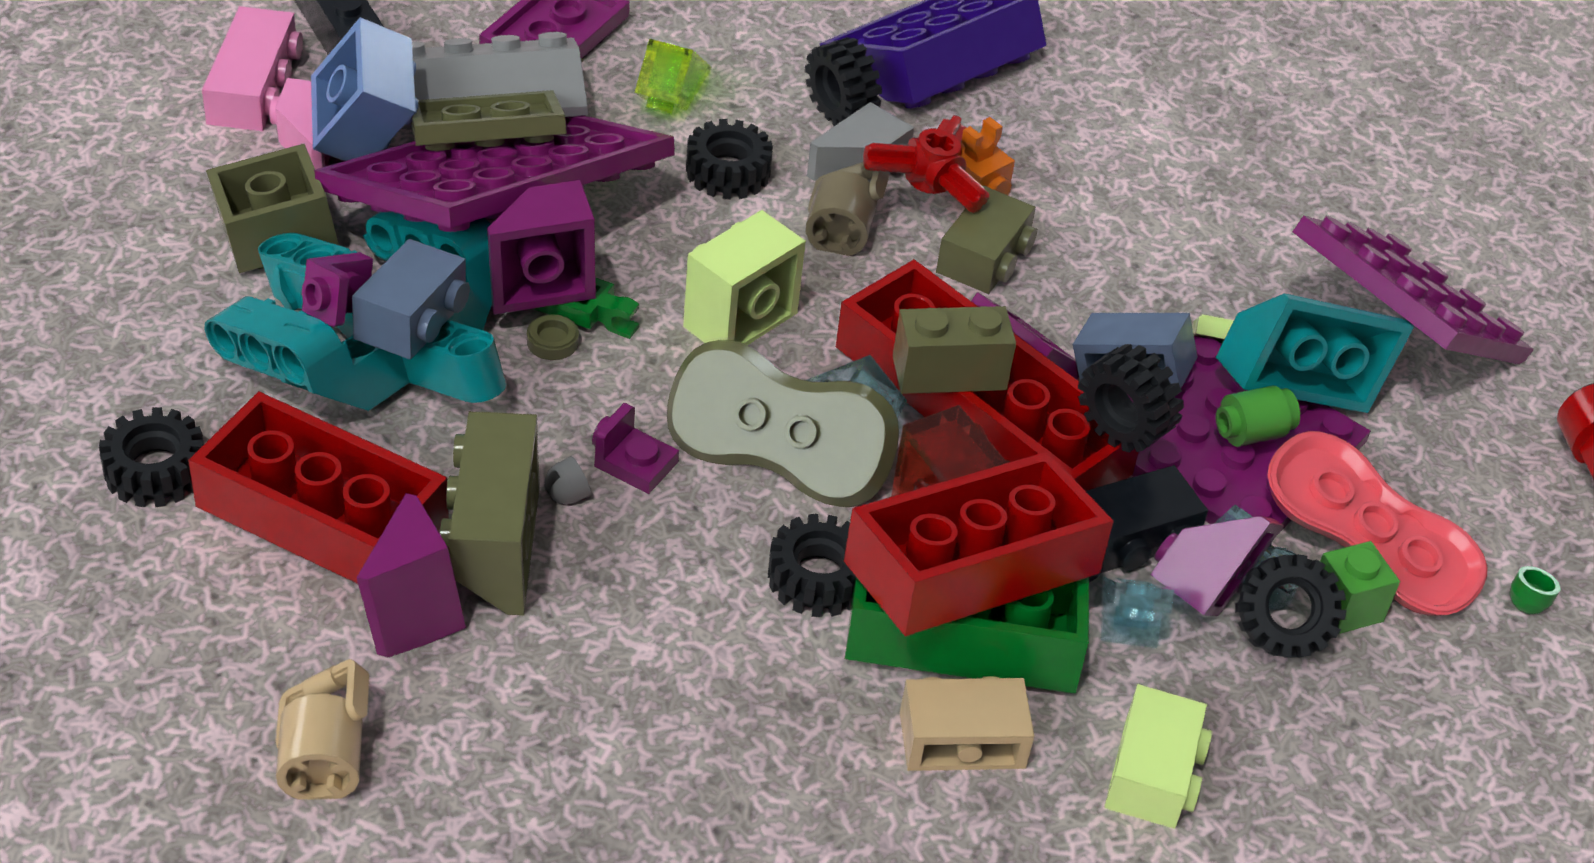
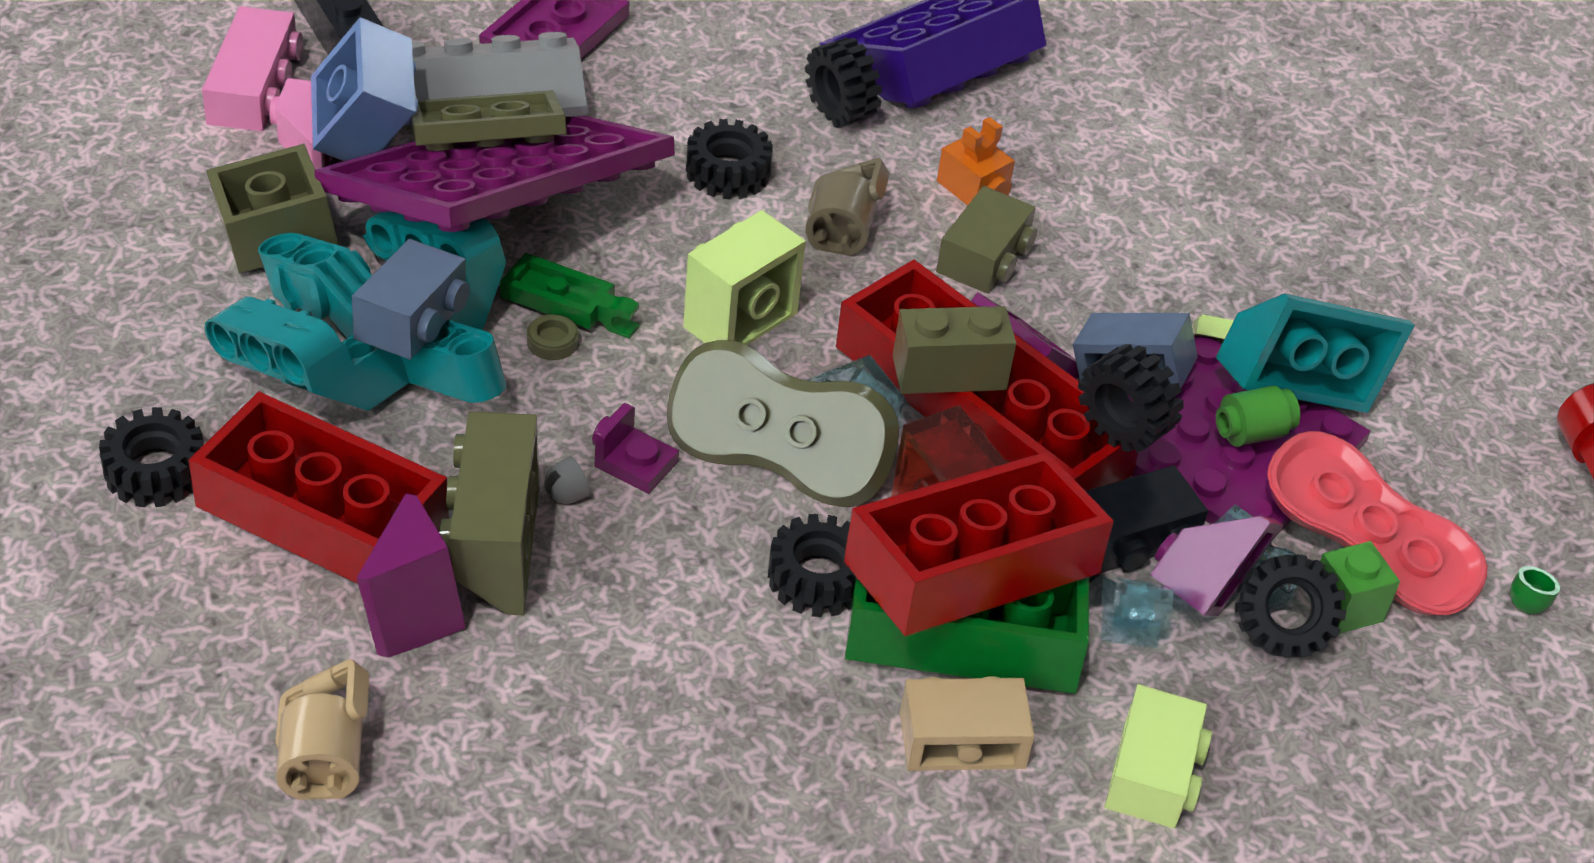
magenta bracket [302,252,373,327] -> none
magenta slope [487,180,596,315] -> none
clear neon green slope [634,38,711,115] -> none
light grey slope [807,102,914,182] -> none
red bush [863,115,989,213] -> none
magenta plate [1292,215,1534,365] -> none

